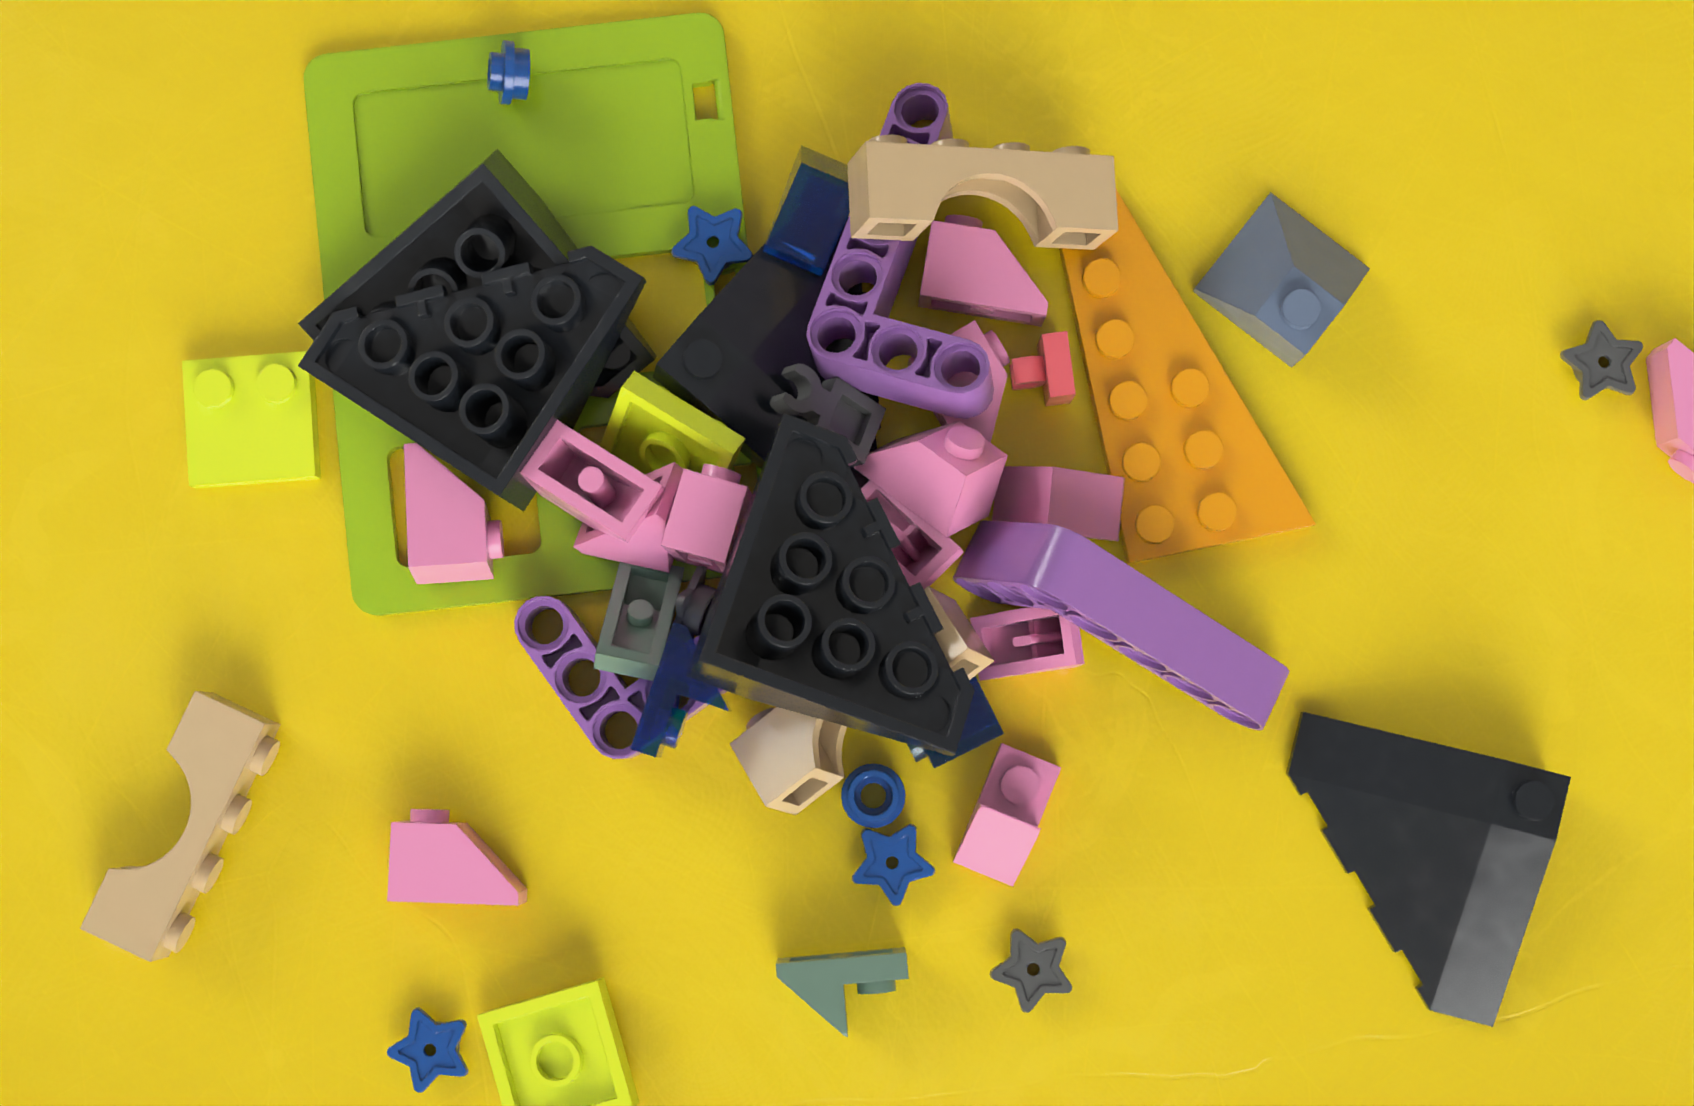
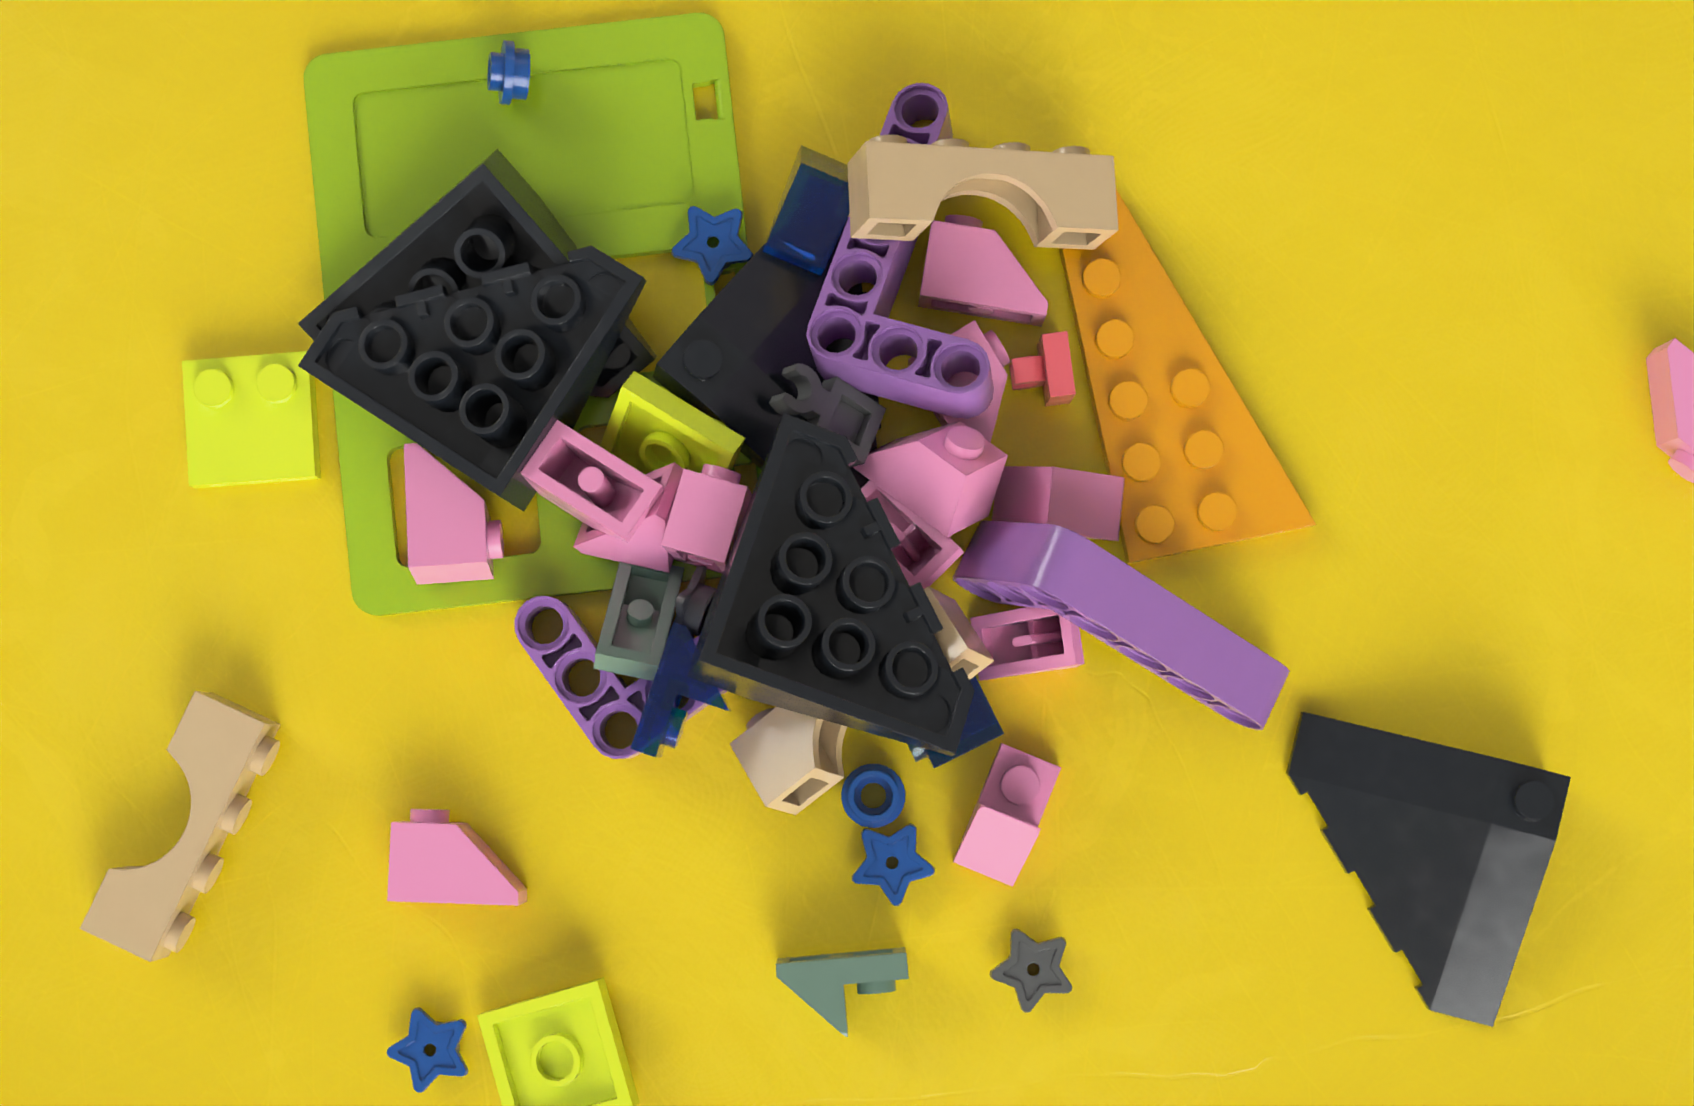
sand blue slope [1193,192,1370,368] -> none
dark grey plate [1560,320,1643,401] -> none

